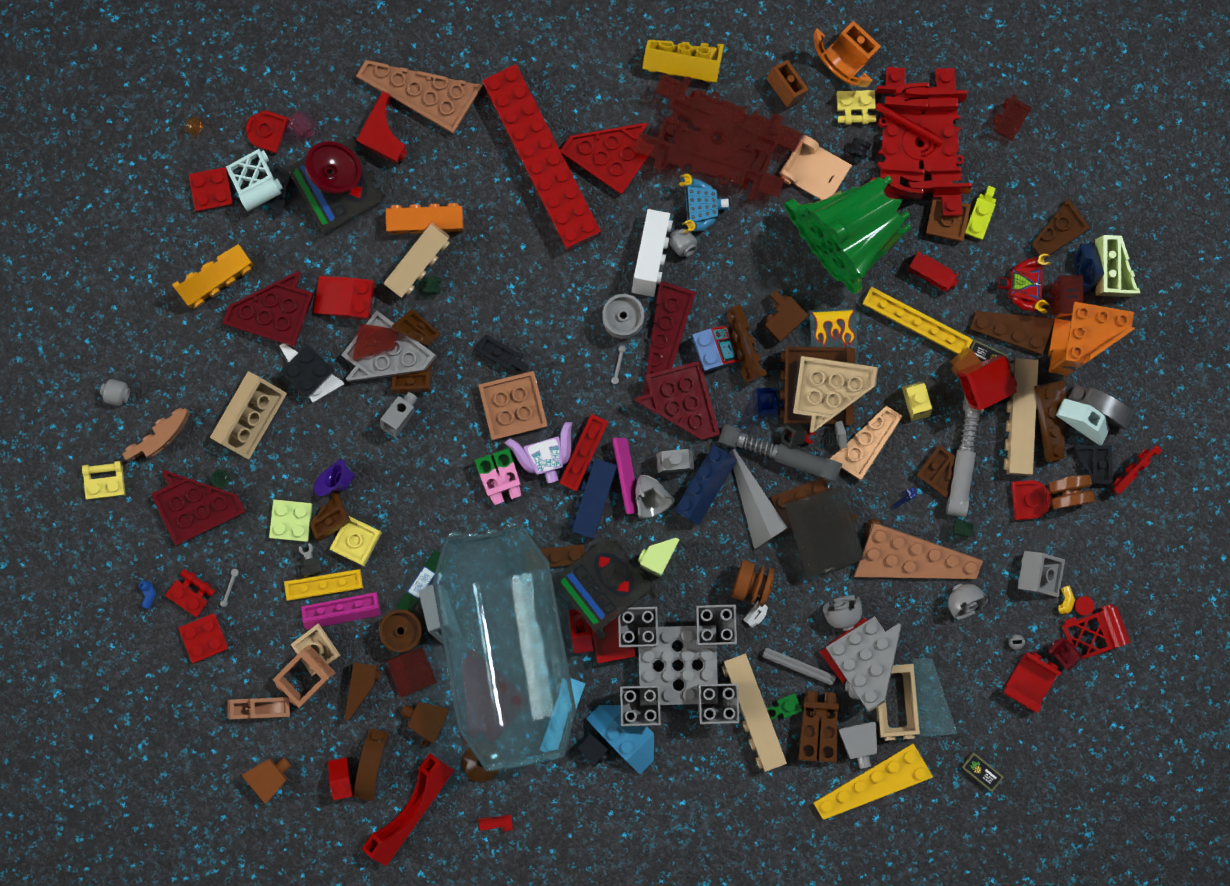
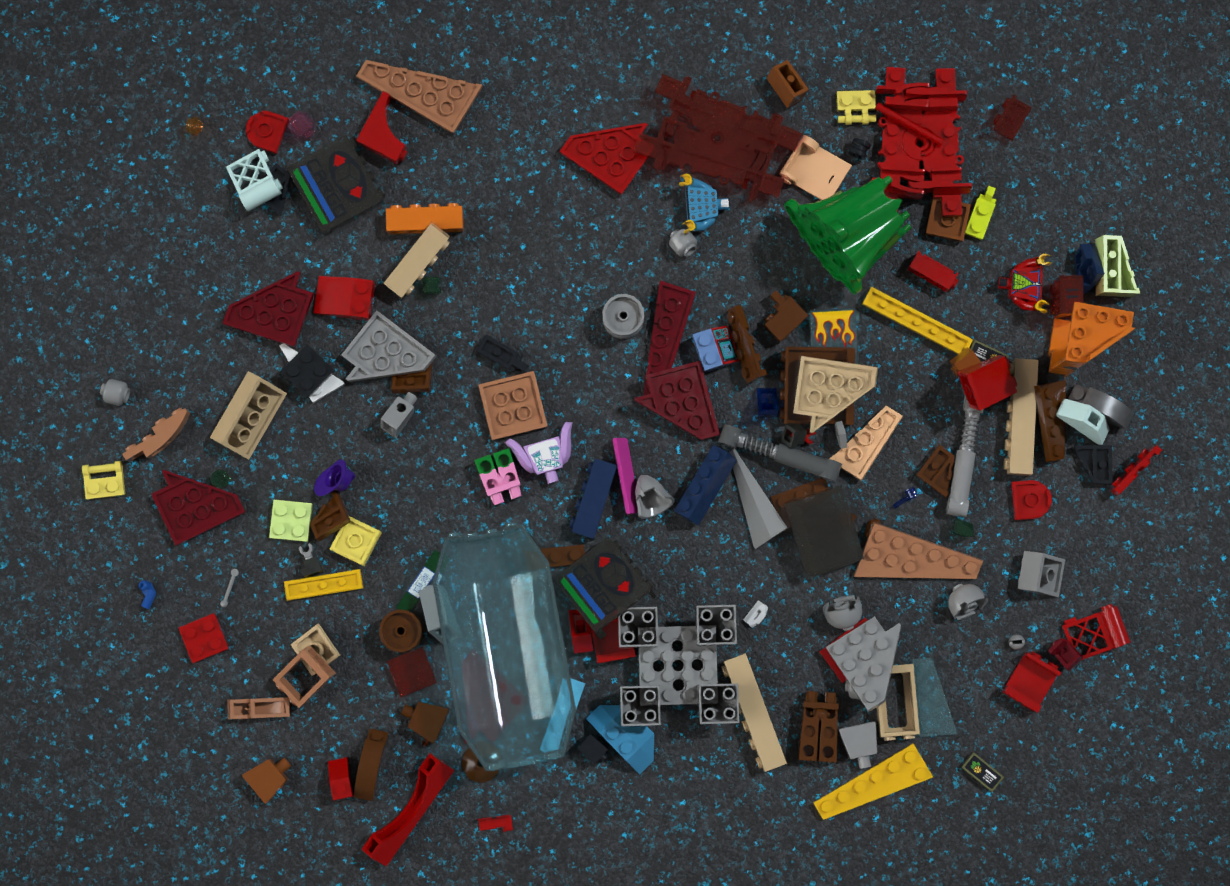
red plate [165,569,216,618] -> none
light orange wedge [172,244,254,309] -> none
red plate [188,167,234,212] -> none
dark pink slope [301,592,381,630] -> none
dark red dish [305,141,361,194] -> none
reddish brown slope [344,662,381,721] -> none
clear red wing [353,323,398,361] -> none
reddish brown wing [391,309,441,346] -> none
red brick [482,64,601,252] -> none
red plate [559,414,609,492] -> none
light grey hinge [611,345,626,385] -> none
white wedge [632,209,673,297] -> none
yellowish green slope [638,538,679,578] -> none
yellow wedge [642,40,724,83] -> none
light grey torso [656,449,694,473] -> none
dark orange wheel [731,559,774,607] -> none
light grey axle [763,648,836,685] -> none
green plate [767,693,802,720] -> none
orange piece [813,20,881,87] -> none
light yellow torso [901,382,932,422] -> none
reddish brown wing [969,311,1055,355] -> none
reddish brown wing [1032,198,1091,259] -> none
dark orange wheel [1048,475,1096,510] -> none
yellow arm [1058,585,1075,614] -> none
red tile [1074,596,1094,616] -> none

